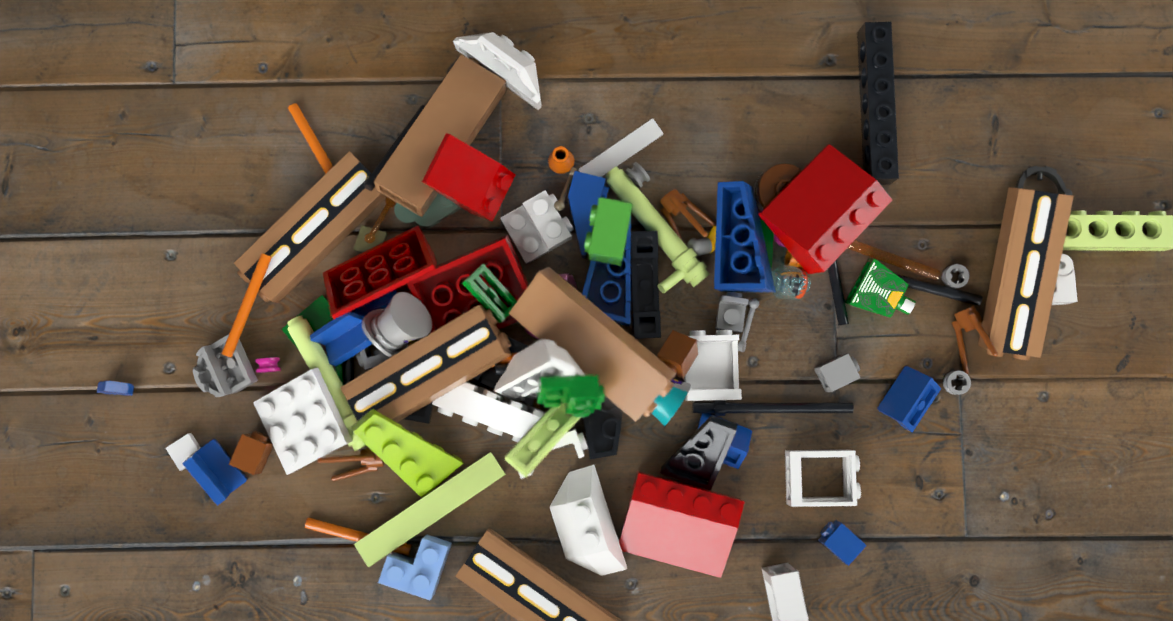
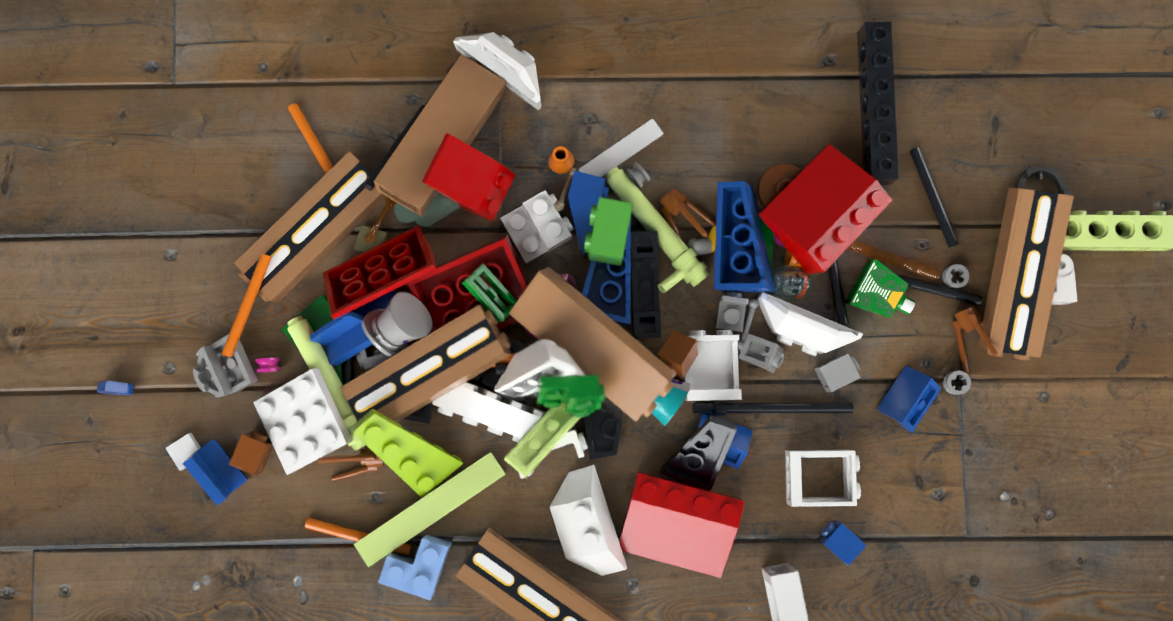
none -> light grey bracket [738,333,784,373]
none -> white wedge [757,292,863,356]
none -> black bar [909,147,959,248]

